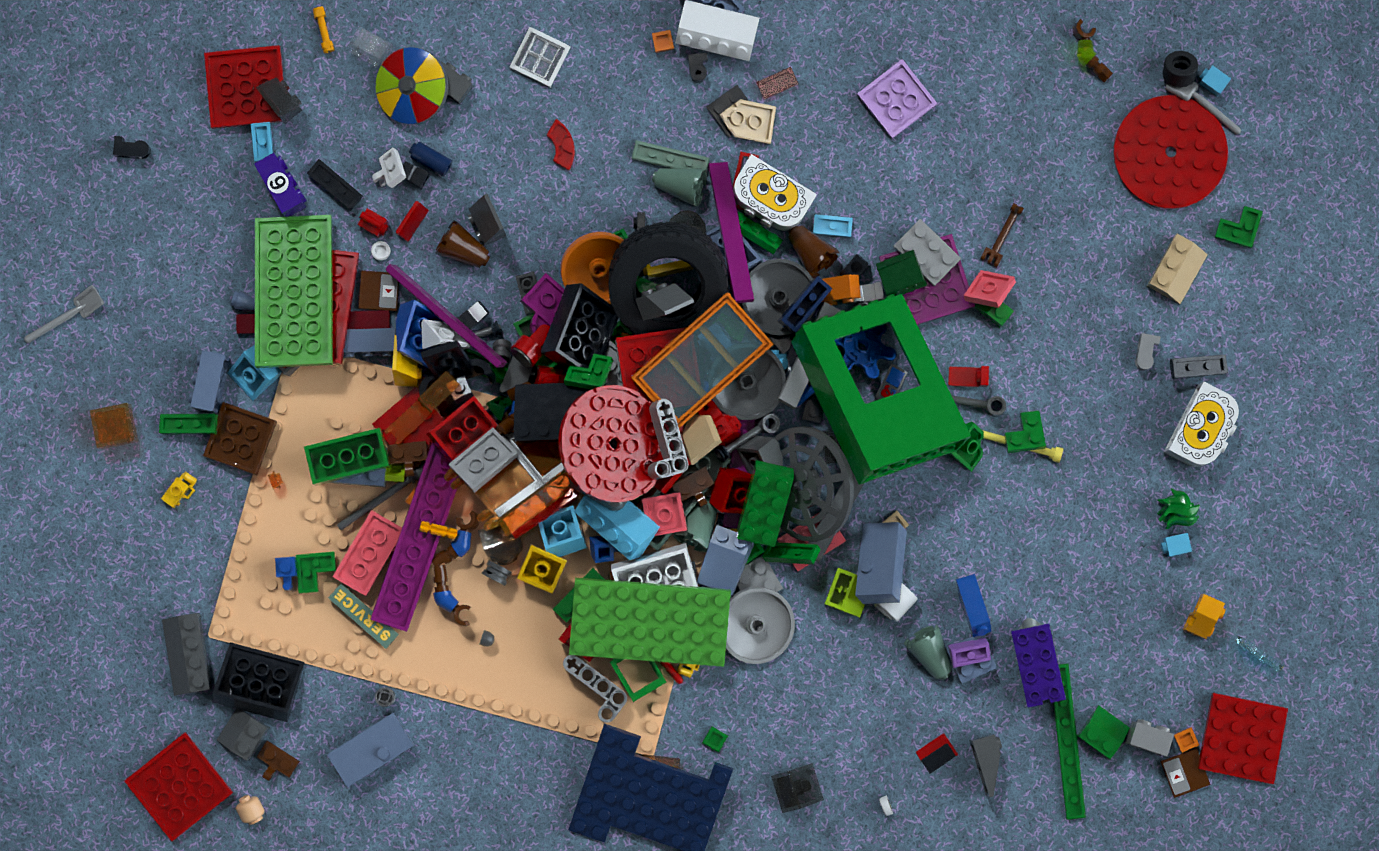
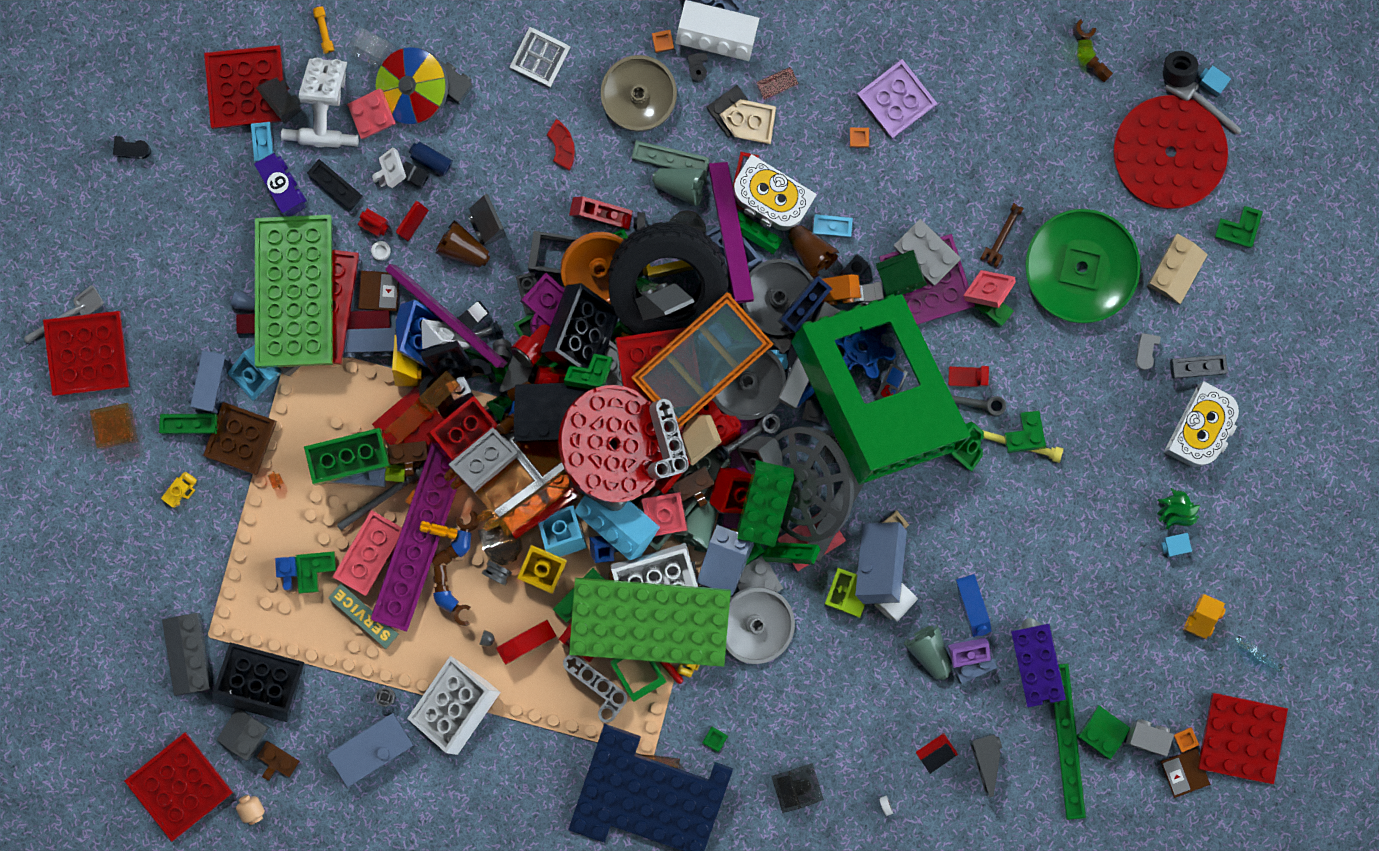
none -> red plate [43,311,130,396]
none -> white plate [281,58,359,148]
none -> coral plate [347,89,396,139]
none -> white slope [407,656,501,755]
none -> red slope [496,620,557,665]
none -> dark grey window [528,231,578,275]
none -> red slope [569,196,633,229]
none -> dark tan dish [601,55,677,132]
none -> orange plate [850,127,869,148]
none -> green dish [1025,209,1141,323]

